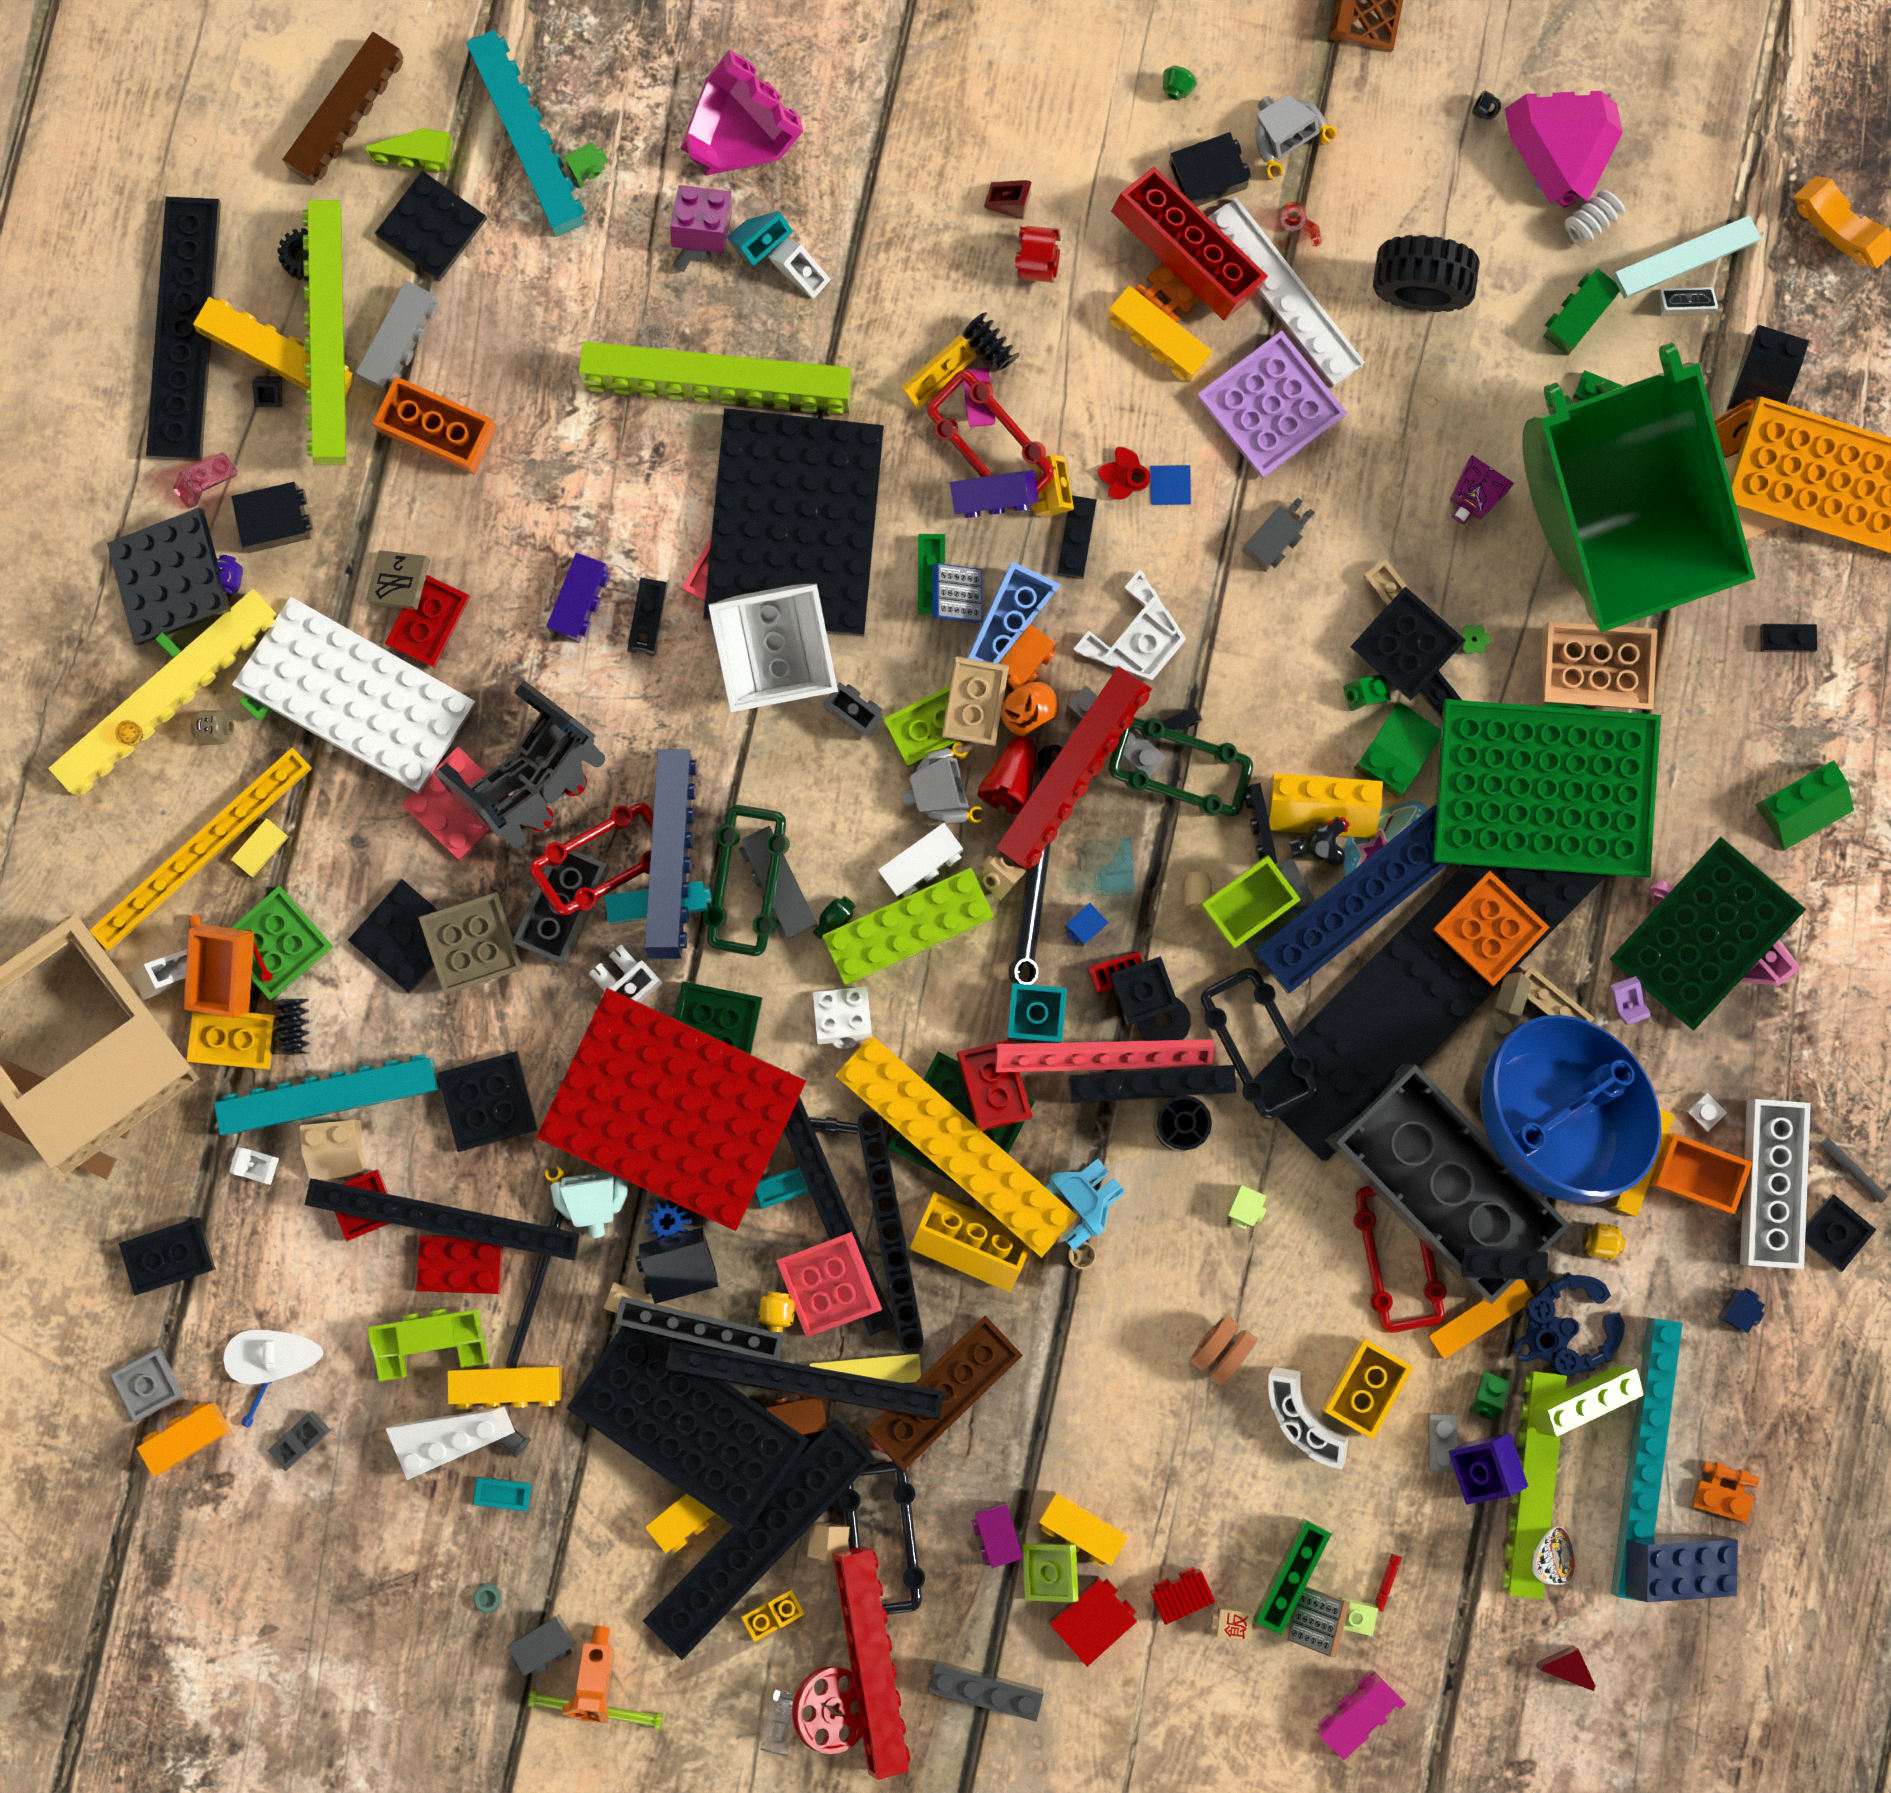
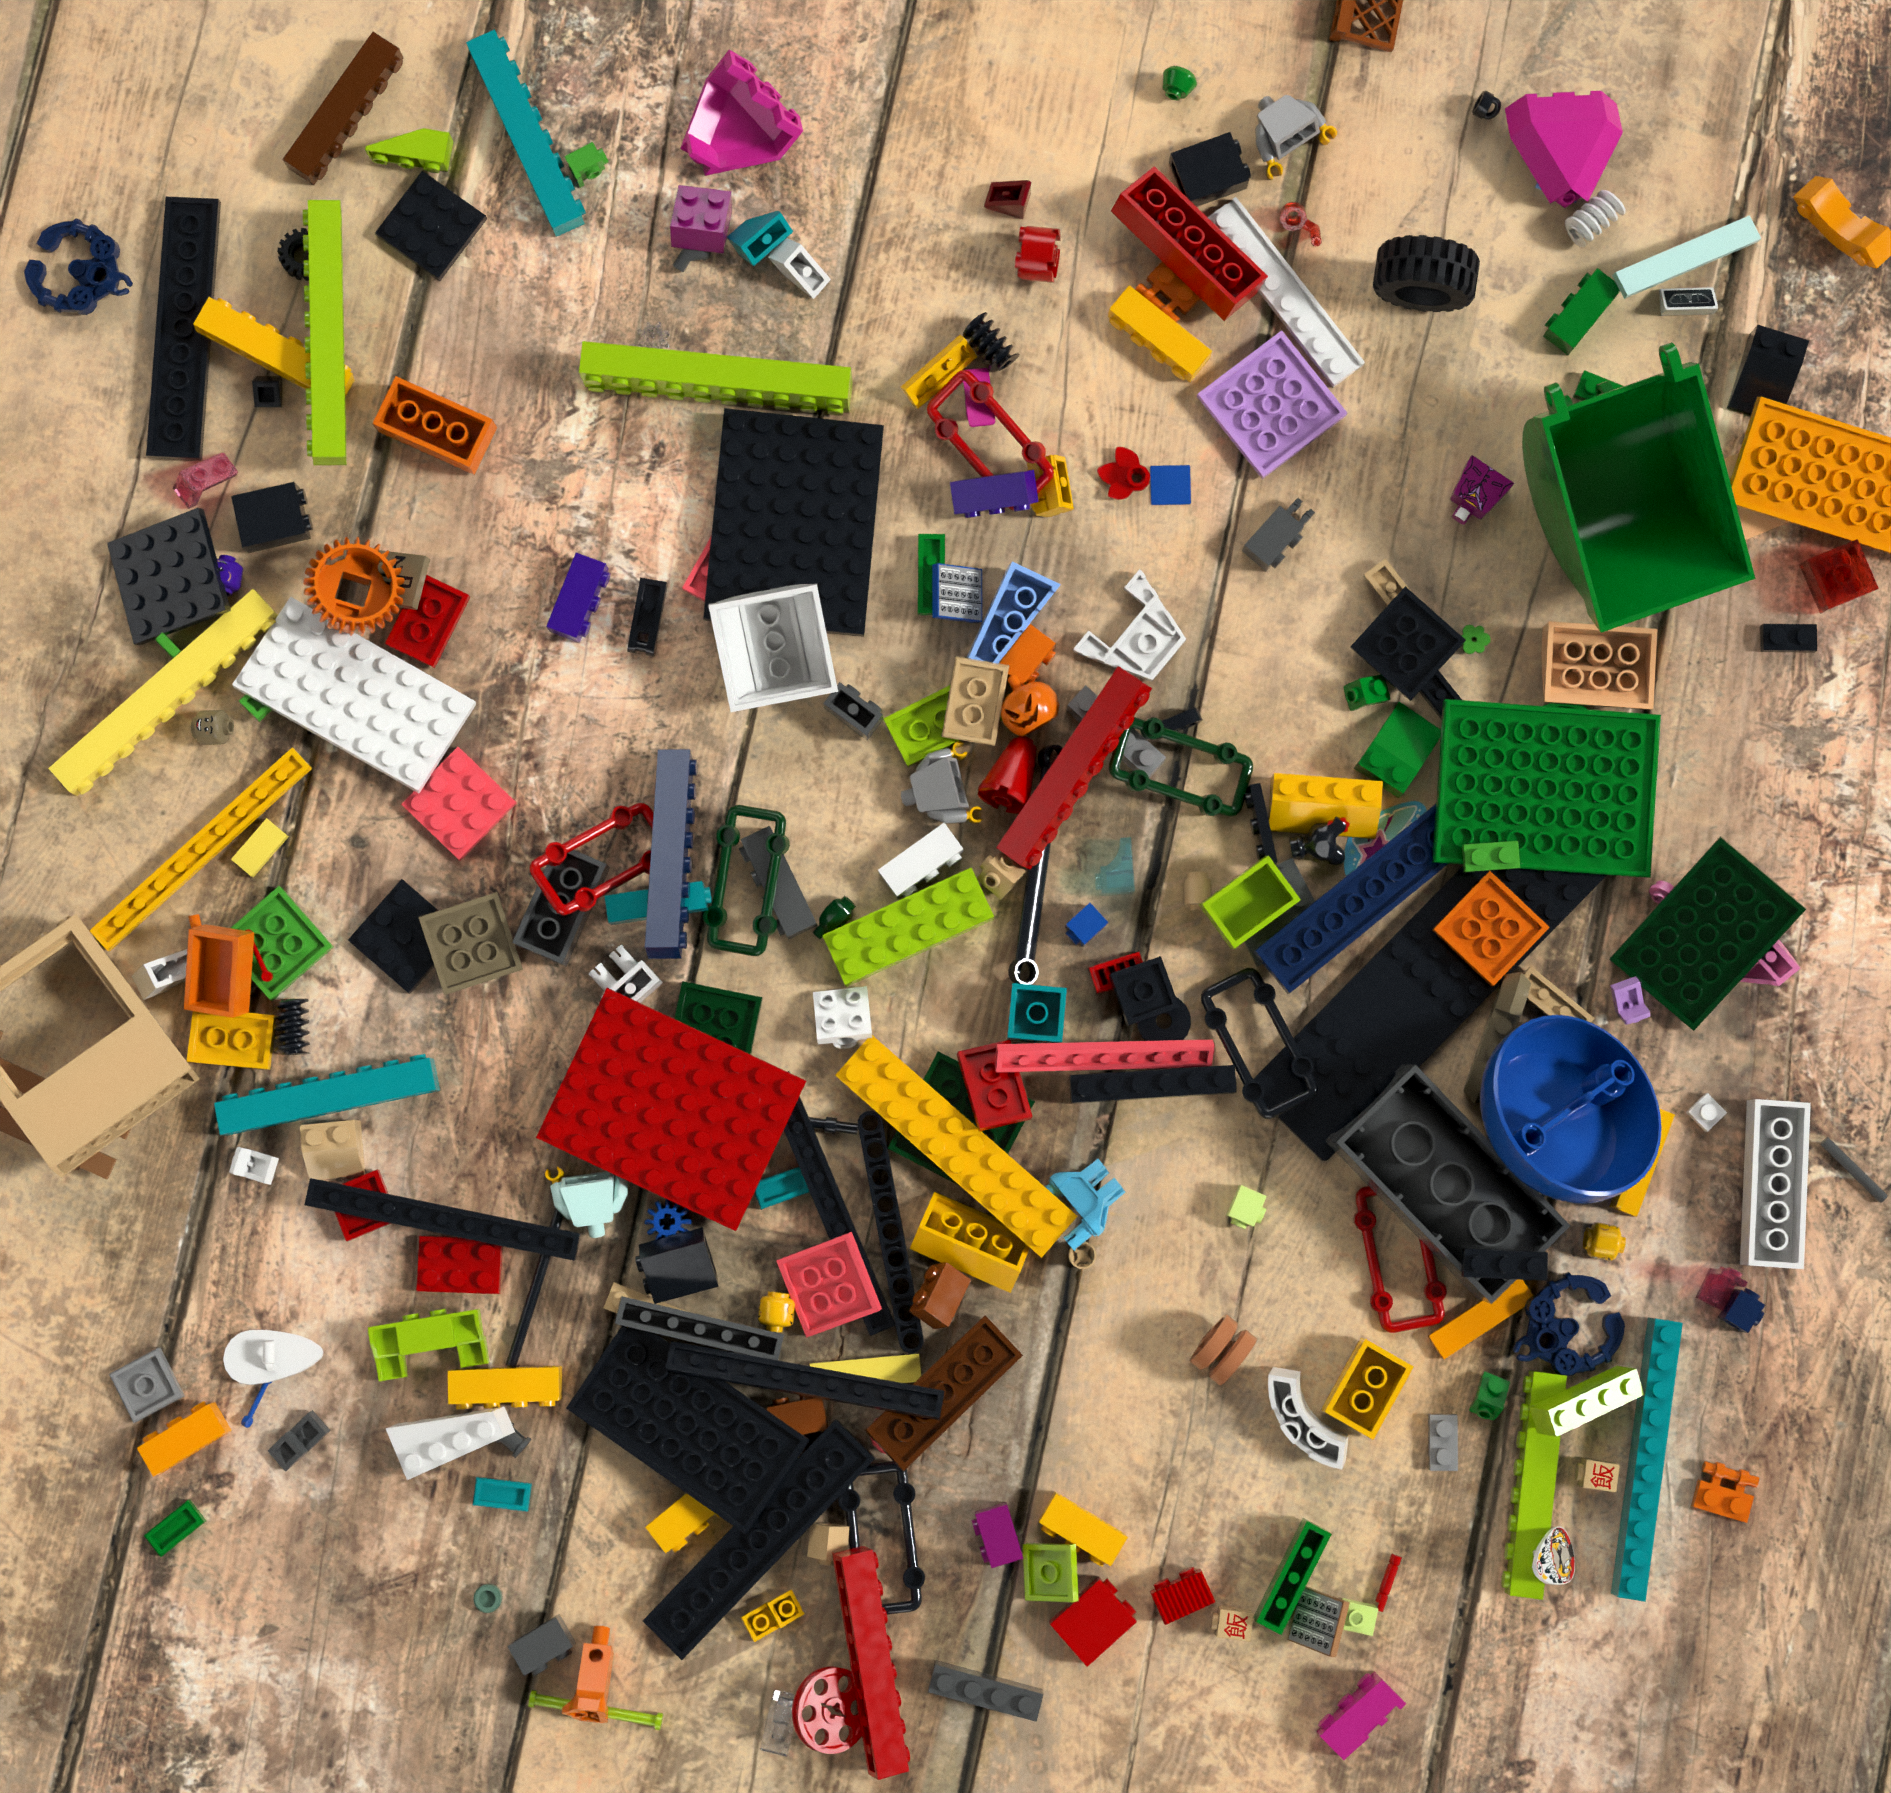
clear yellow bush [115,720,143,746] -> none
black plate [119,1217,216,1296] -> none
light grey brick [355,280,439,393] -> none
dark grey container [434,680,605,849] -> none
black plate [437,1051,539,1152] -> none
black plate [1057,495,1097,579] -> none
black cylinder [1153,1095,1212,1152] -> none
dark purple brick [1448,1433,1529,1505] -> none
dark red slope [1536,1645,1596,1691] -> none
dark blue brick [1625,1534,1738,1602] -> none
orange piece [1649,1133,1753,1214] -> none
orange brick [1714,400,1756,457] -> none
green slope [1756,760,1854,851] -> none
black plate [1805,1194,1877,1272] -> none
none -> dark blue piece [24,218,133,315]
none -> green tile [144,1499,206,1557]
none -> orange piece [303,537,405,636]
none -> dark orange brick [909,1262,971,1329]
none -> bright green plate [1462,841,1520,872]
none -> tan brick [1575,1457,1620,1493]
none -> clear pink bracket [1695,1266,1748,1311]
none -> clear red brick [1799,539,1879,614]

